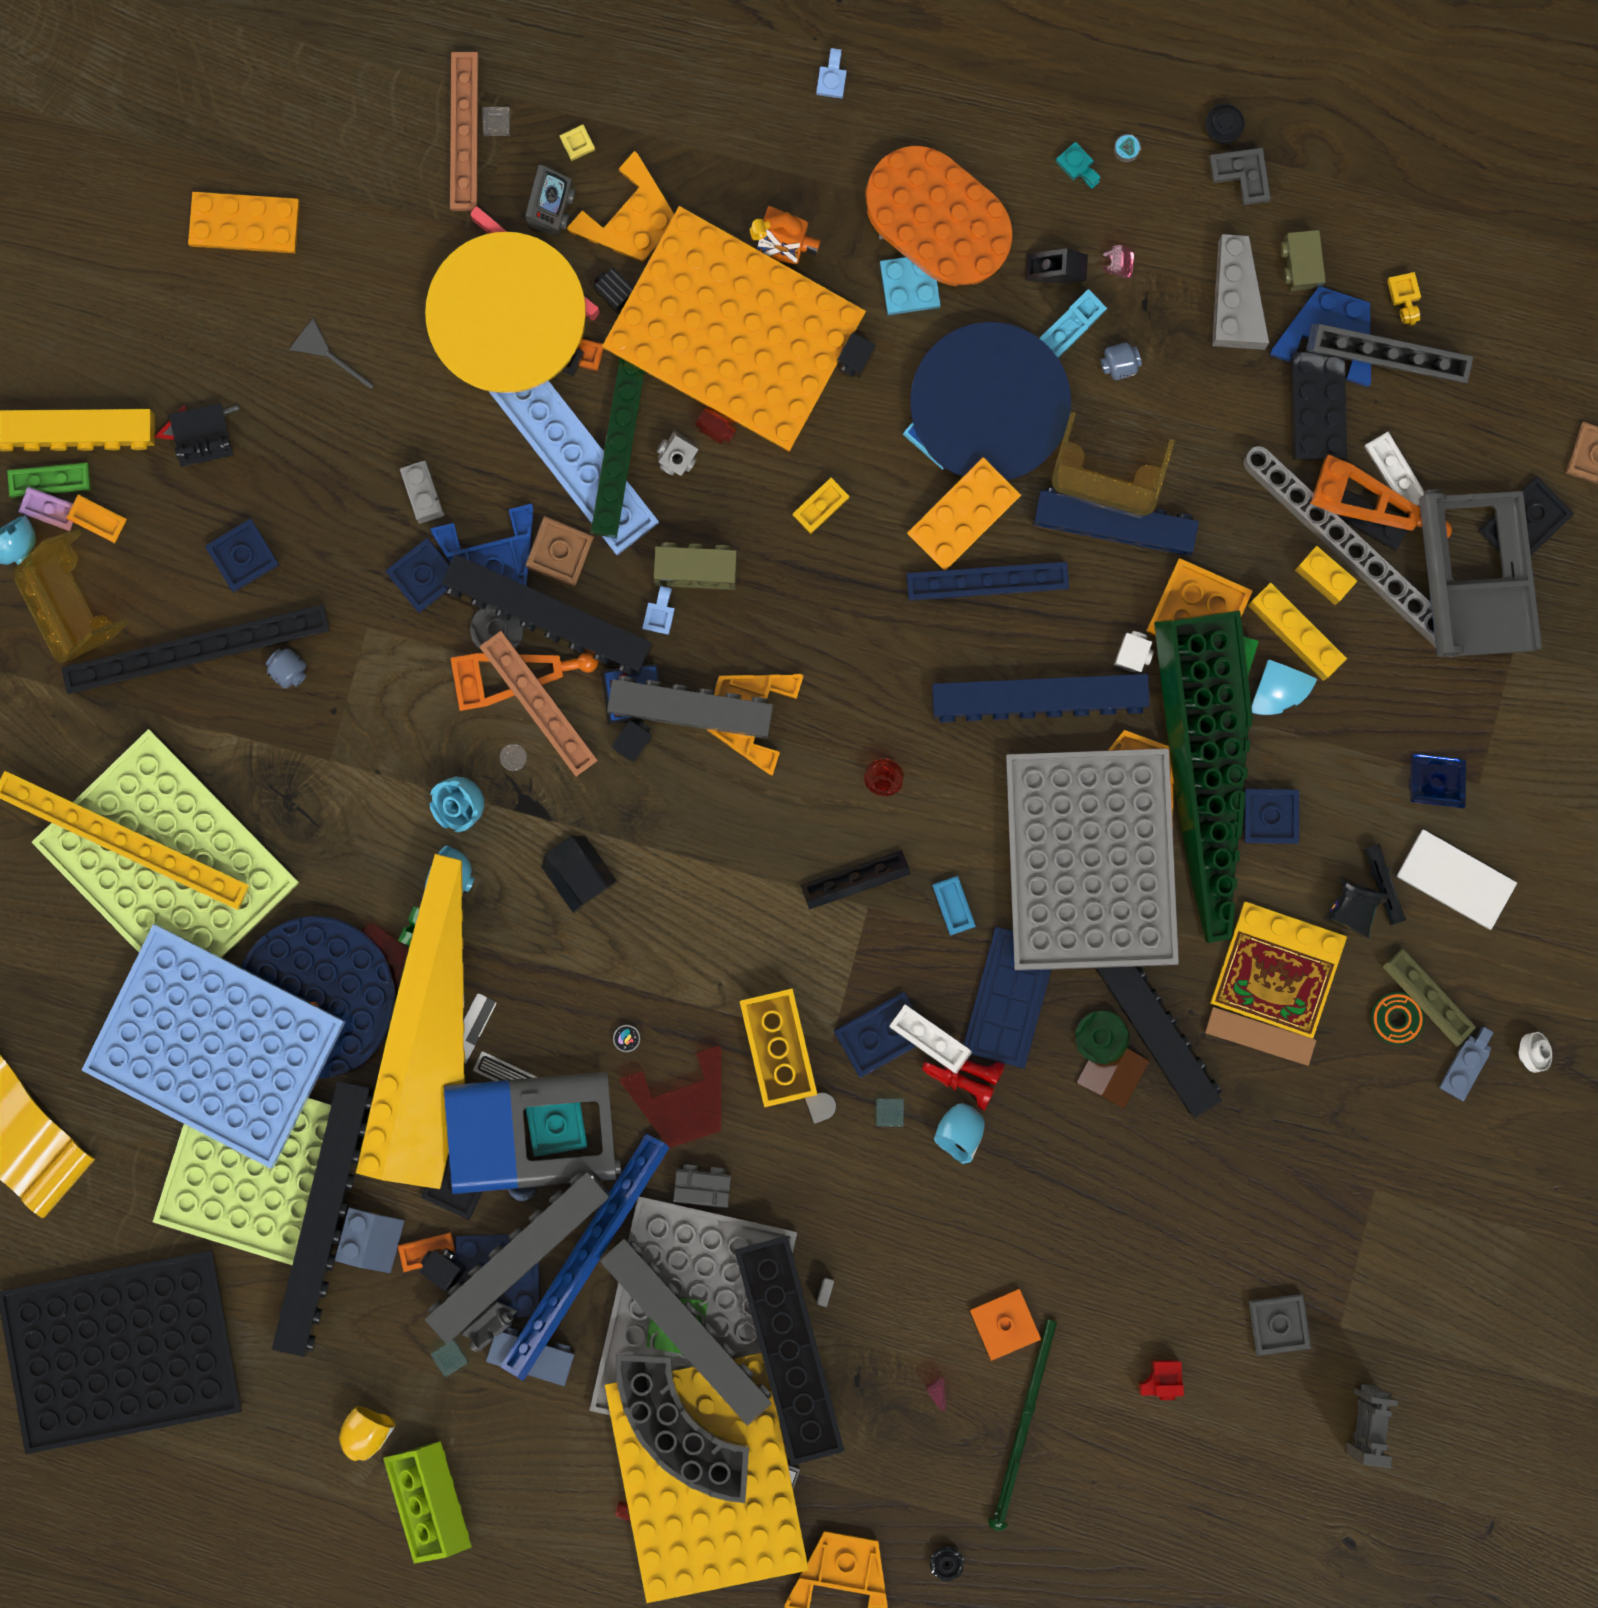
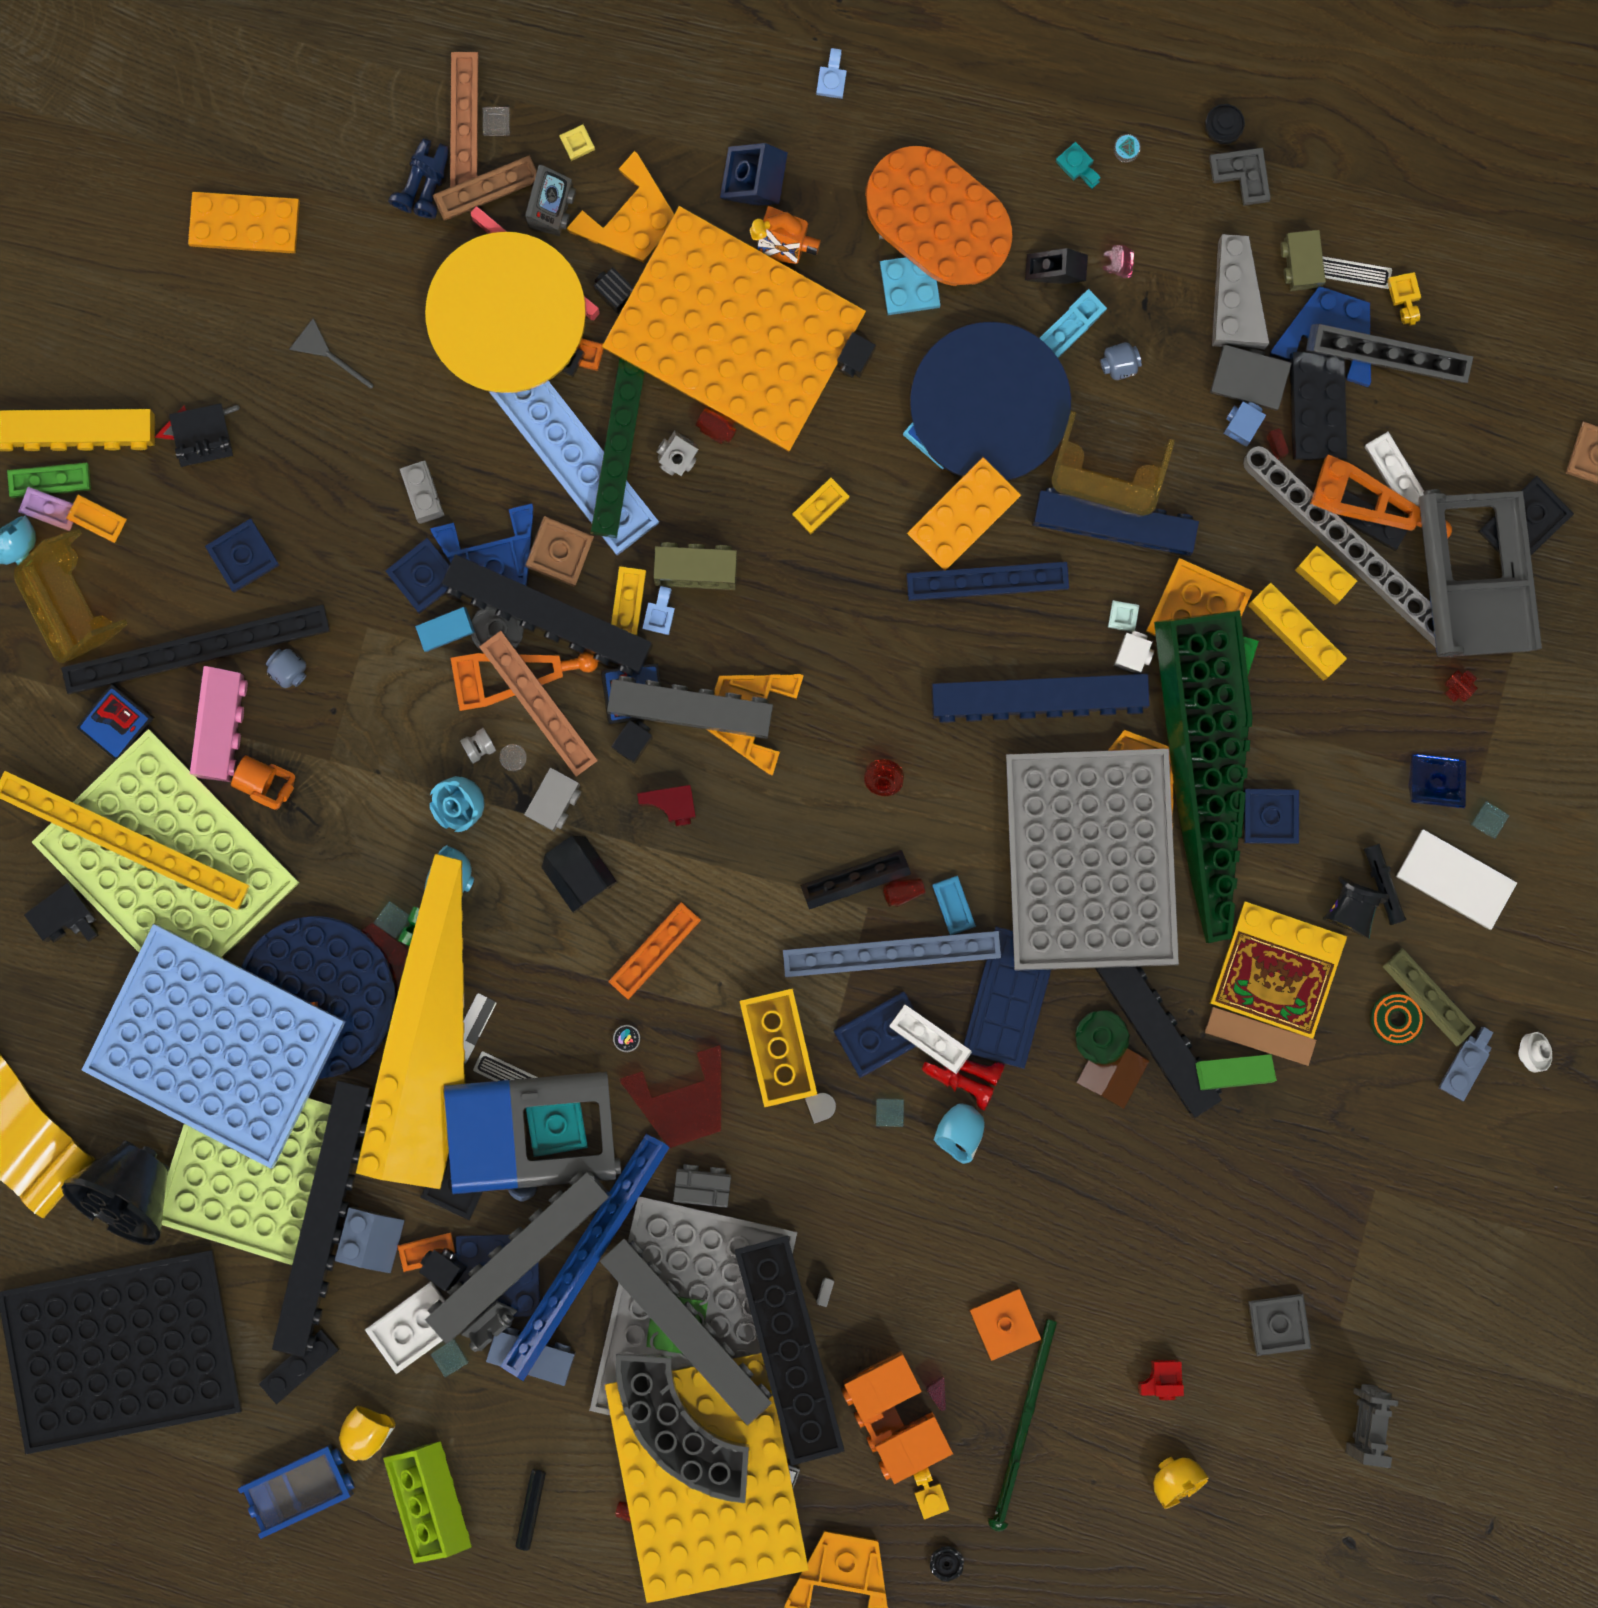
medium azure brick [1251,659,1317,715] -> none
none -> black hinge [24,883,99,943]
none -> black cone [62,1140,170,1245]
none -> slope [77,684,155,760]
none -> bright pink slope [190,666,248,782]
none -> orange piece [231,755,295,810]
none -> clear door [238,1444,355,1539]
none -> black plate [259,1329,340,1404]
none -> white tile [365,1282,446,1374]
none -> clear light blue tile [374,901,409,939]
none -> dark blue piece [388,138,448,219]
none -> dark azure tile [415,607,475,652]
none -> medium nougat tile [433,155,537,221]
none -> light grey wheel [460,727,497,764]
none -> black axle [515,1469,546,1551]
none -> light grey brick [524,768,582,832]
none -> orange tile [608,902,701,1000]
none -> yellow plate [611,567,646,635]
none -> dark red arch [637,785,696,827]
none -> dark blue slope [720,143,788,206]
none -> sand blue plate [783,931,1001,977]
none -> orange piece [841,1351,953,1484]
none -> clear red cone [883,878,925,907]
none -> yellow plate [914,1467,950,1519]
none -> light aqua tile [1108,600,1139,632]
none -> yellow cylinder [1153,1457,1209,1509]
none -> bright green tile [1196,1054,1277,1090]
none -> dark grey container [1210,345,1291,411]
none -> medium blue brick [1224,402,1266,447]
none -> clear red tile [1267,428,1289,460]
none -> sticker [1323,257,1392,289]
none -> clear red gear [1444,670,1478,702]
none -> clear light blue tile [1471,801,1509,839]

